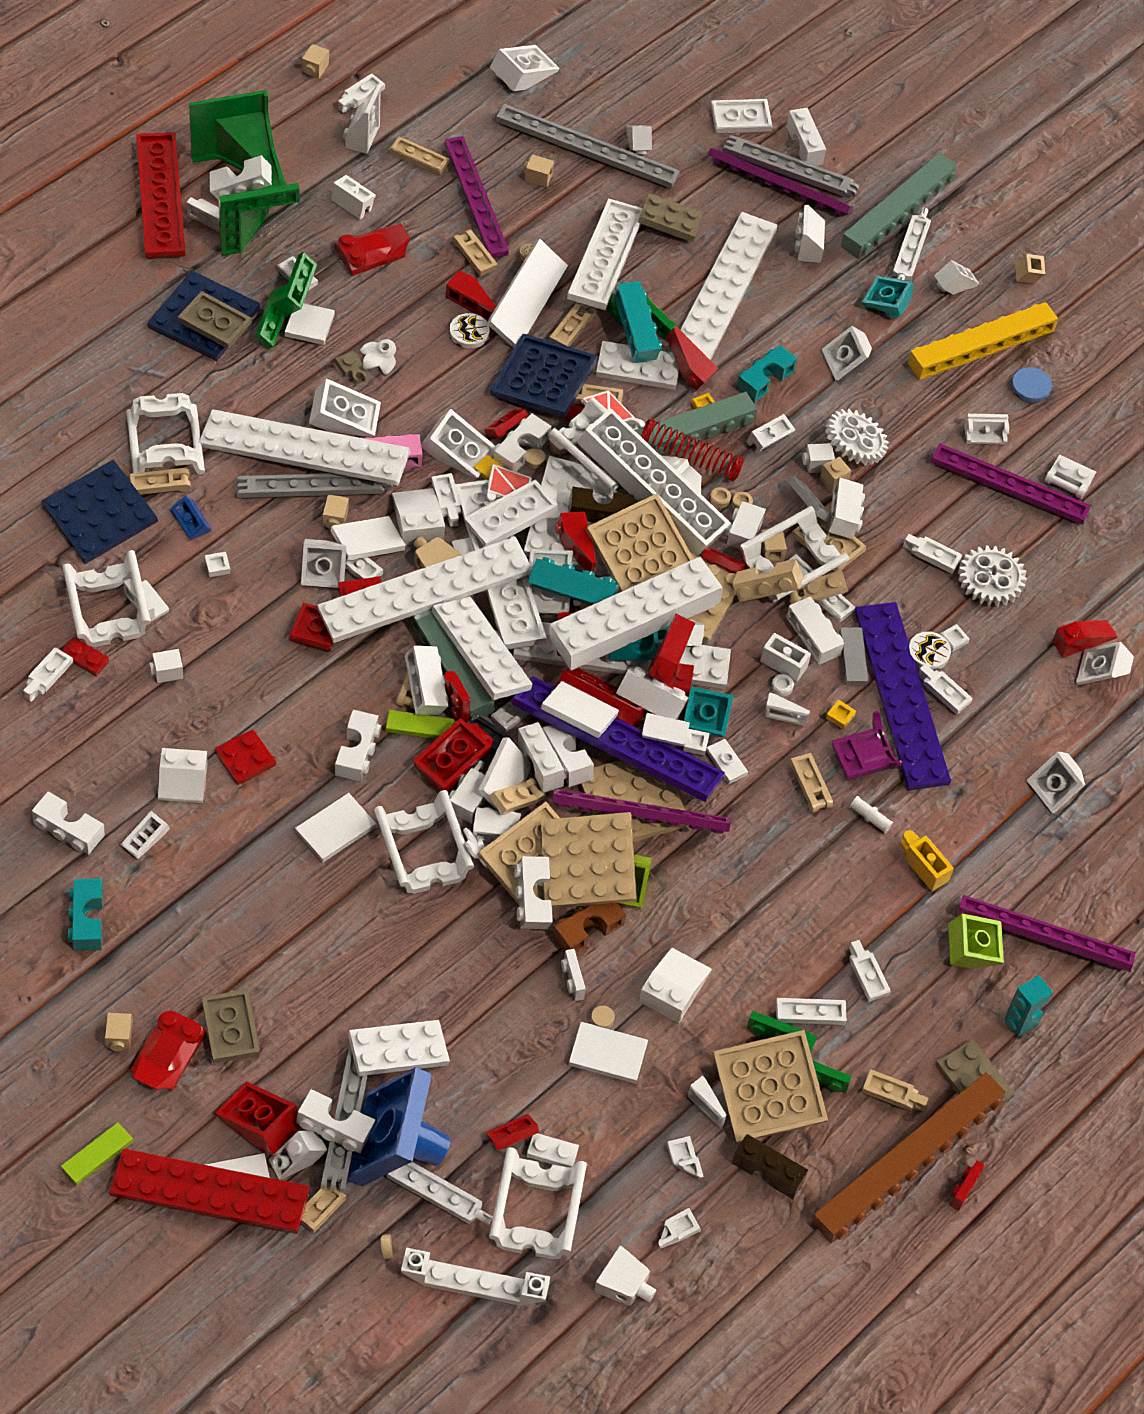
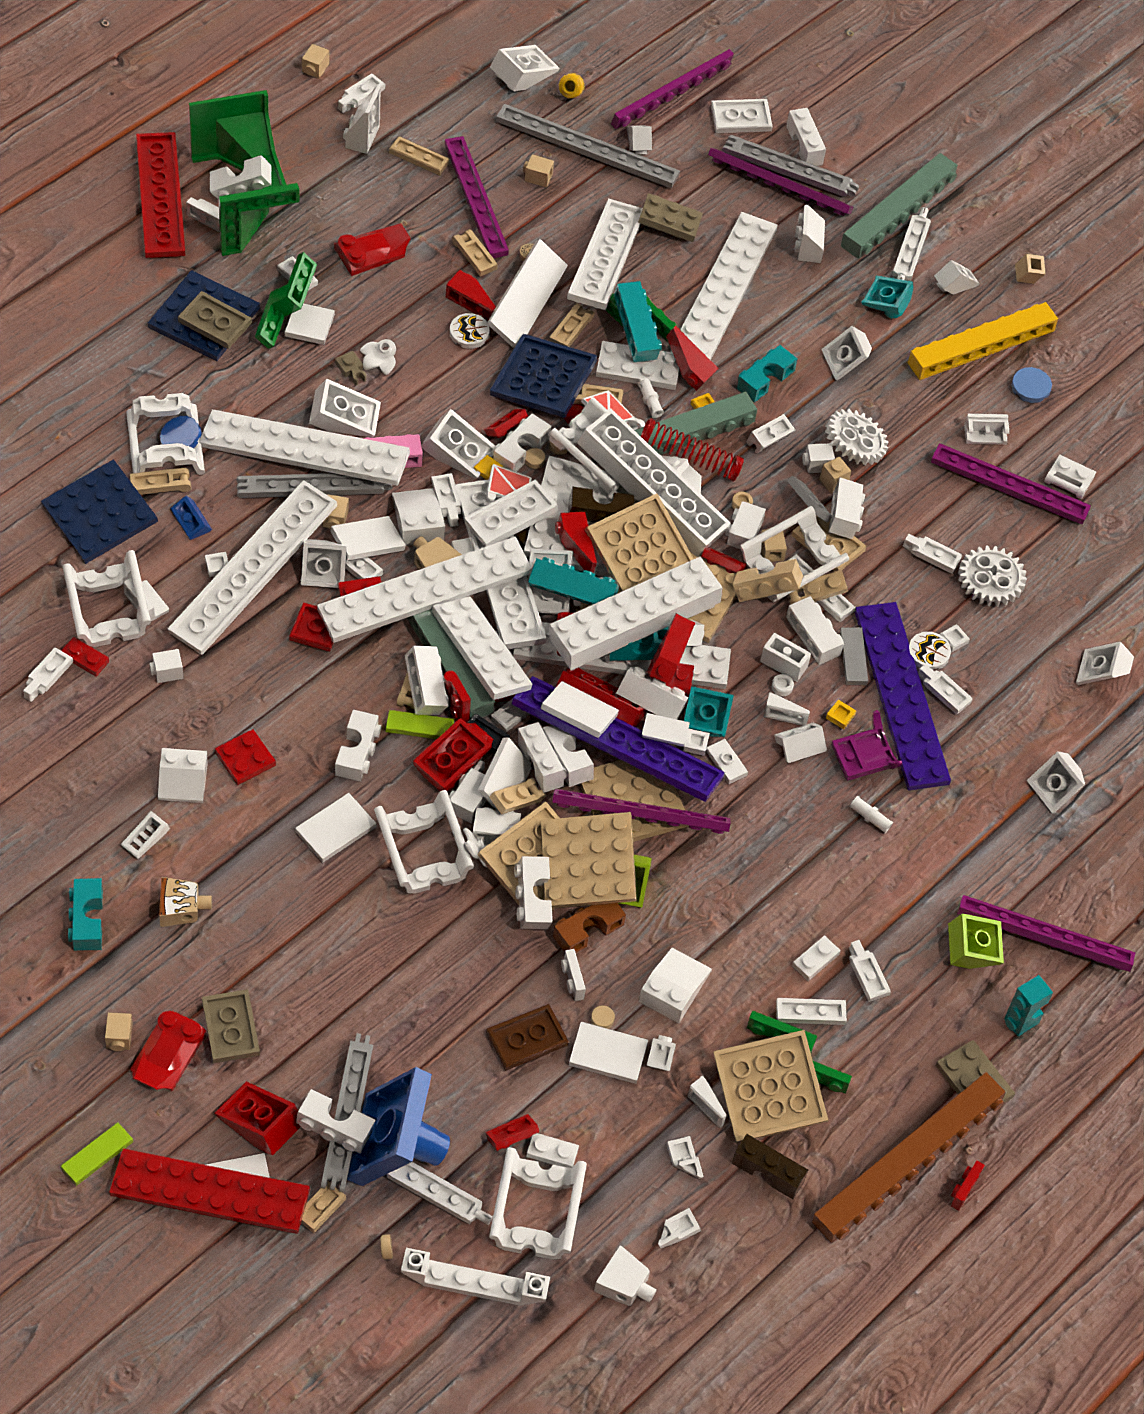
white arch [32,792,105,855] -> none
white slope [269,1131,327,1179] -> none
white hinge [330,175,376,219] -> none
white plate [348,1020,450,1076] -> none
tan tile [710,487,731,508] -> none
tan plate [790,753,833,813] -> none
tan hinge [862,1069,929,1112] -> none
yellow hinge [900,830,954,892] -> none
red slope [1052,620,1118,658] -> none
none -> torso [159,877,212,927]
none -> tile [160,416,202,448]
none -> white plate [168,480,337,655]
none -> reddish brown tile [486,1004,569,1071]
none -> yellow head [559,73,584,98]
none -> magenta plate [611,49,734,130]
none -> white pin [637,378,664,418]
none -> white bracket [647,1035,676,1071]
none -> white panel [775,722,827,763]
none -> white plate [792,935,841,981]

